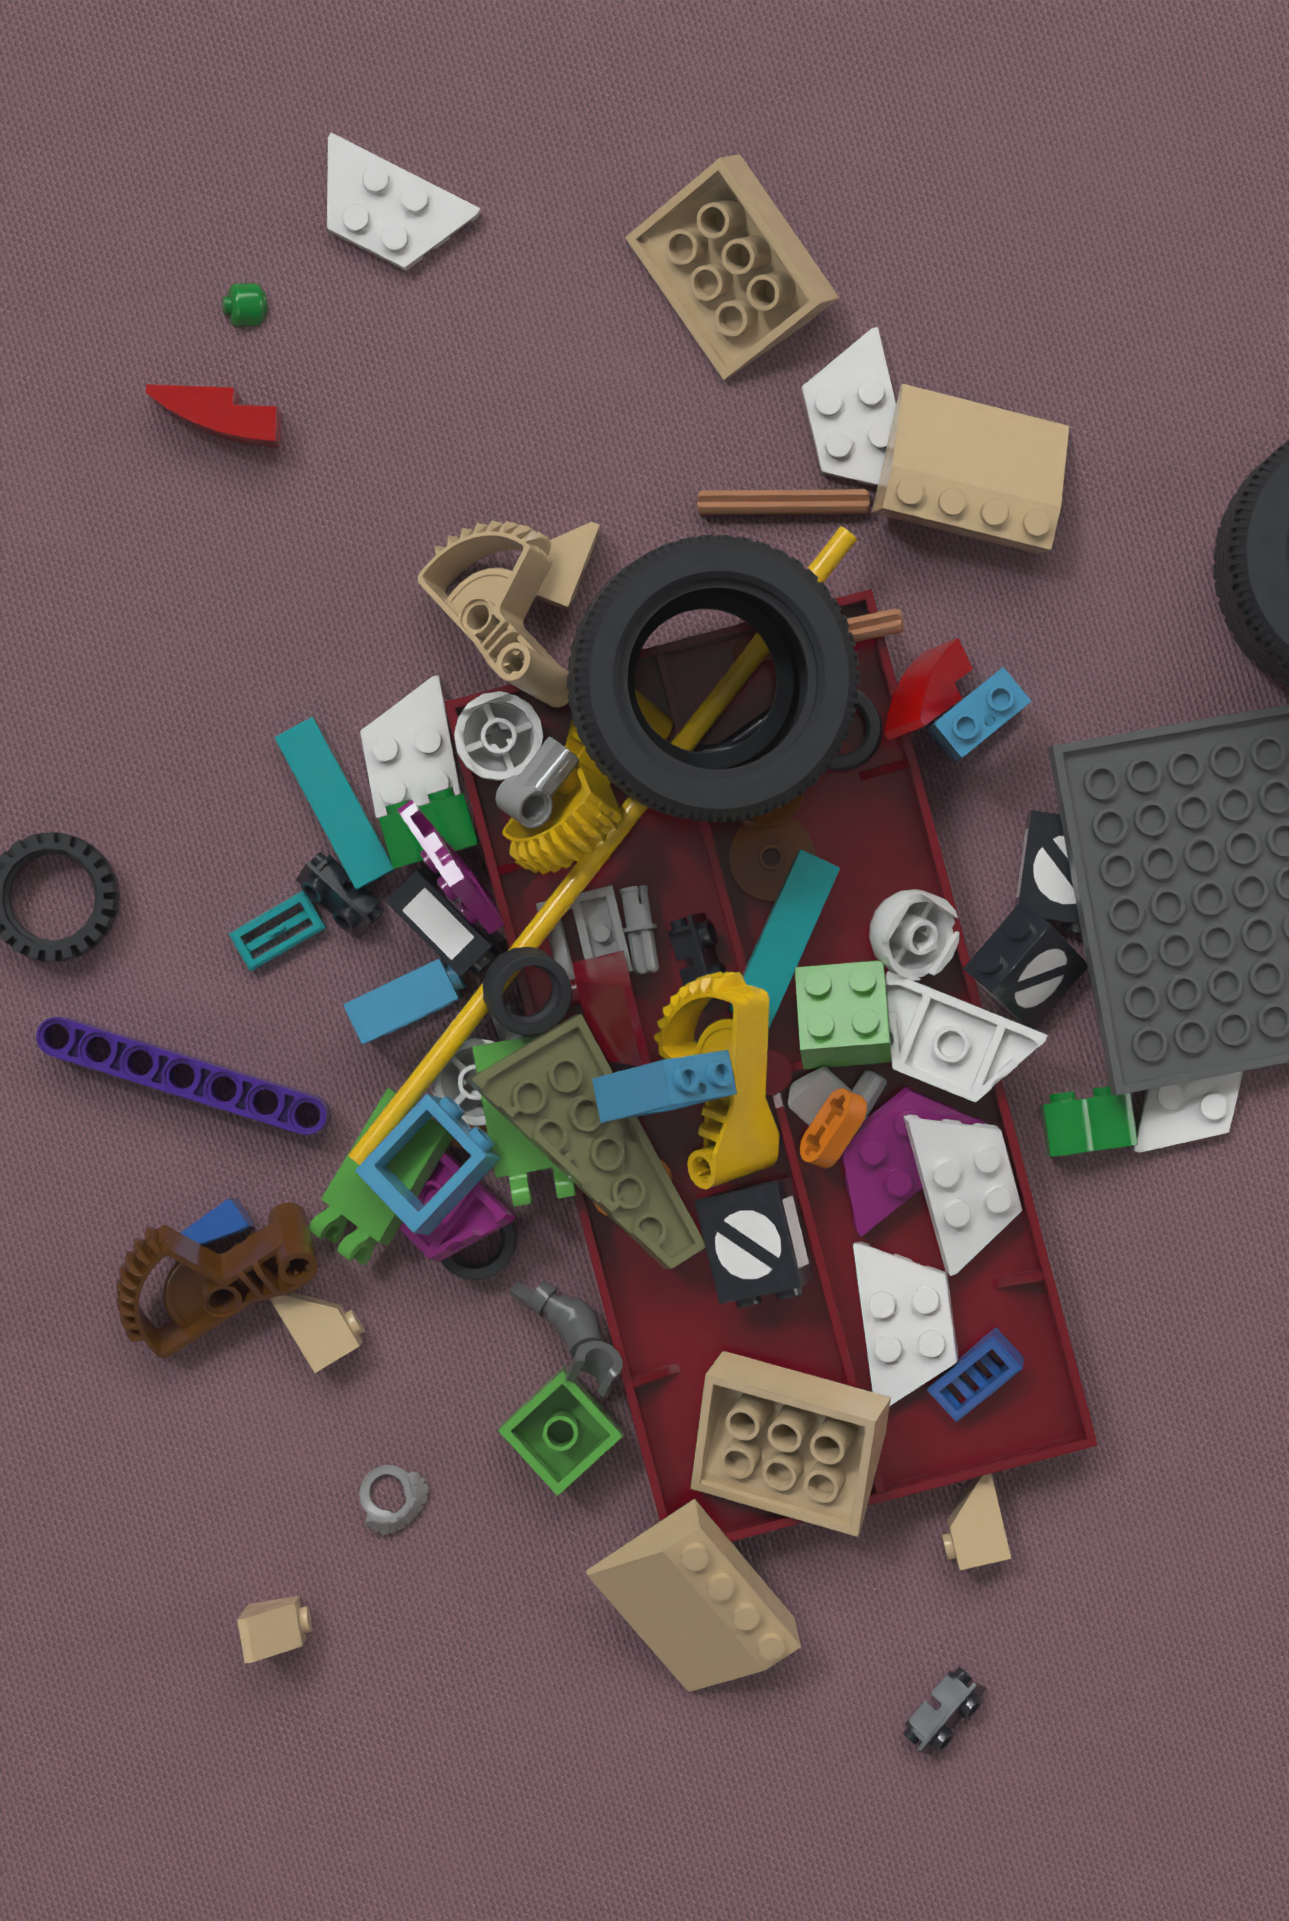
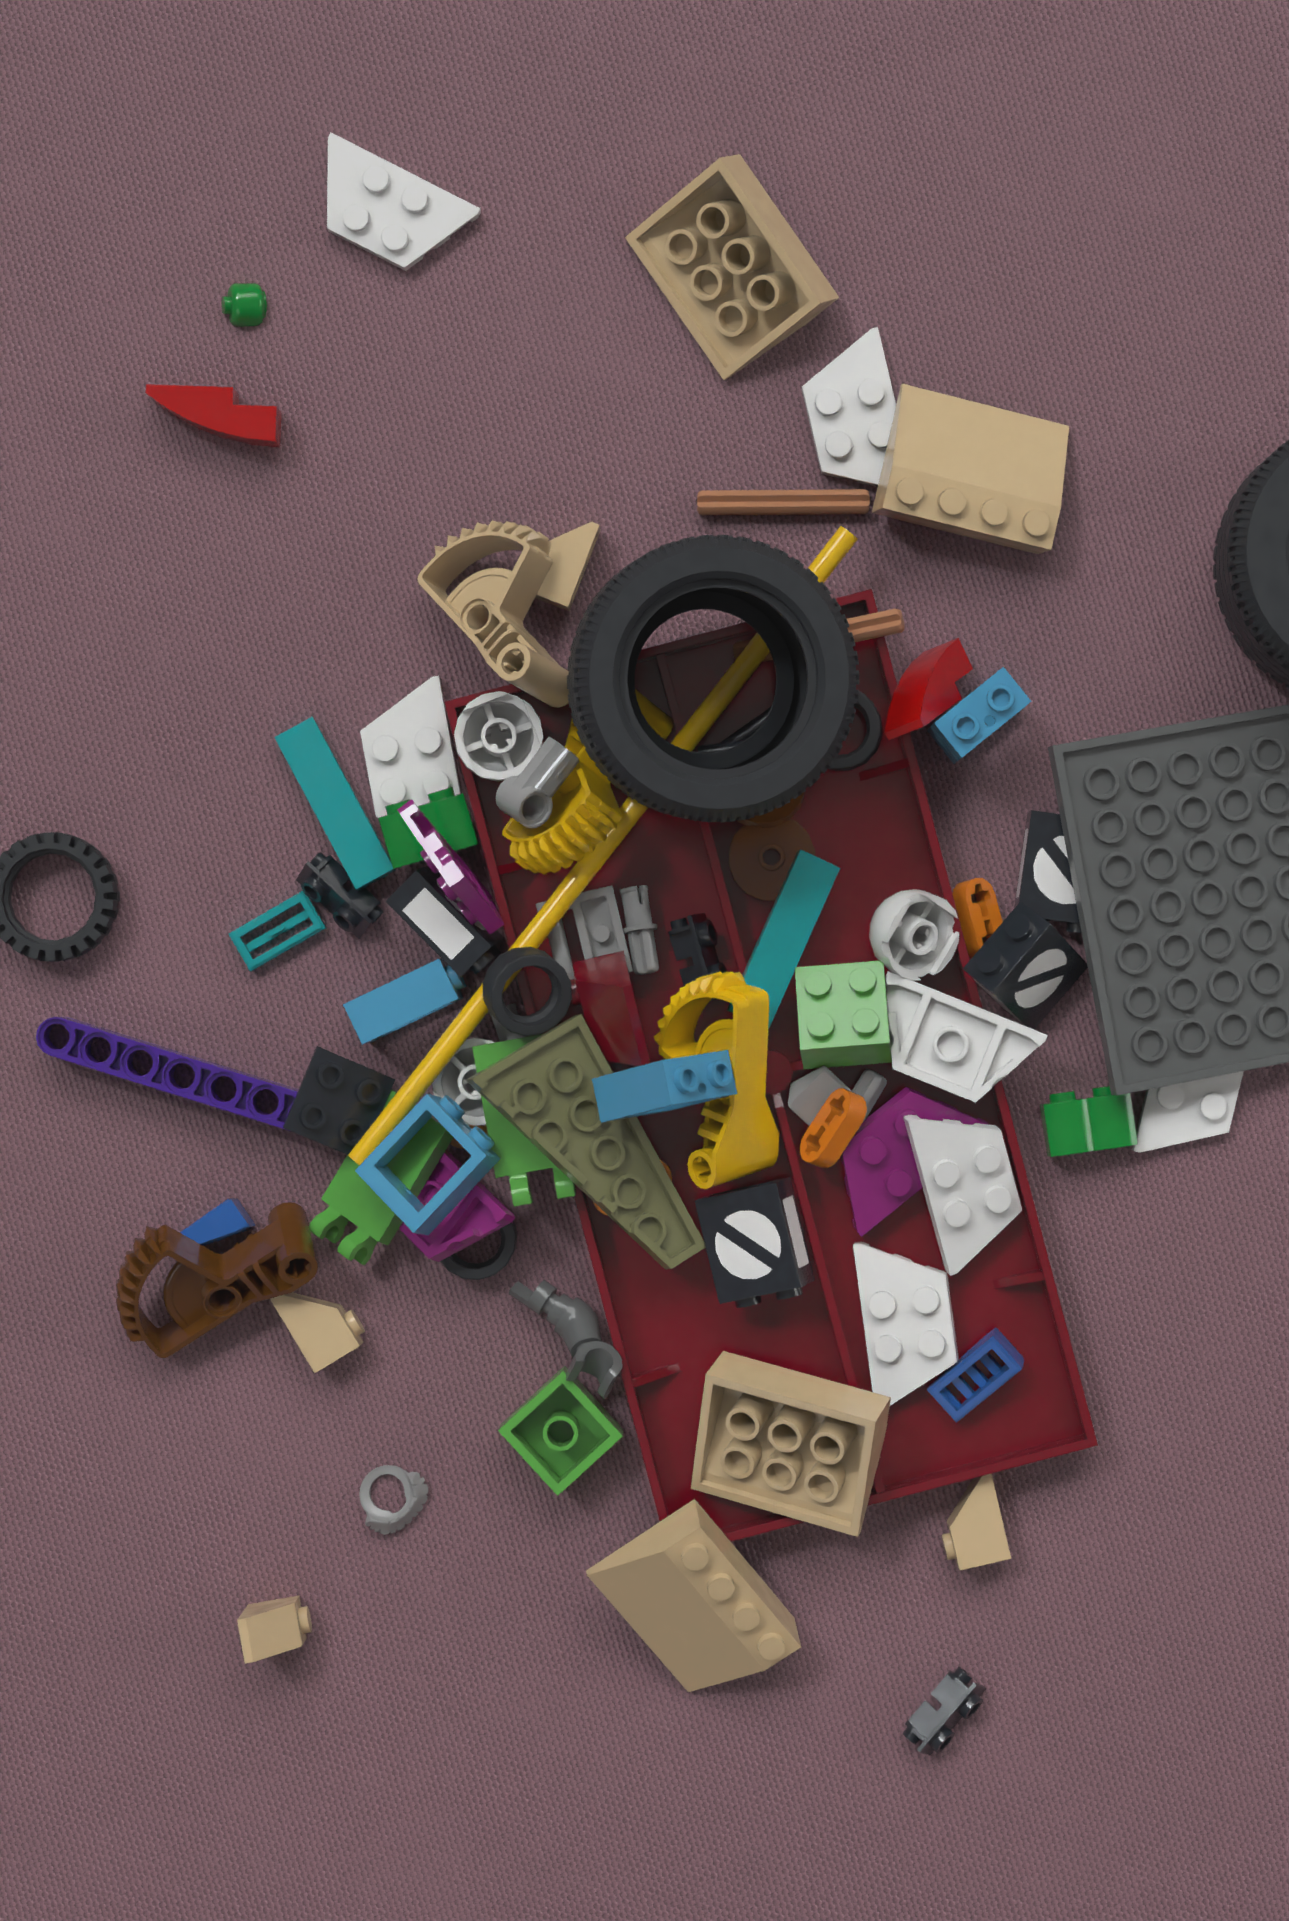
none -> black hinge [283,1046,395,1155]
none -> orange beam [952,878,1003,959]

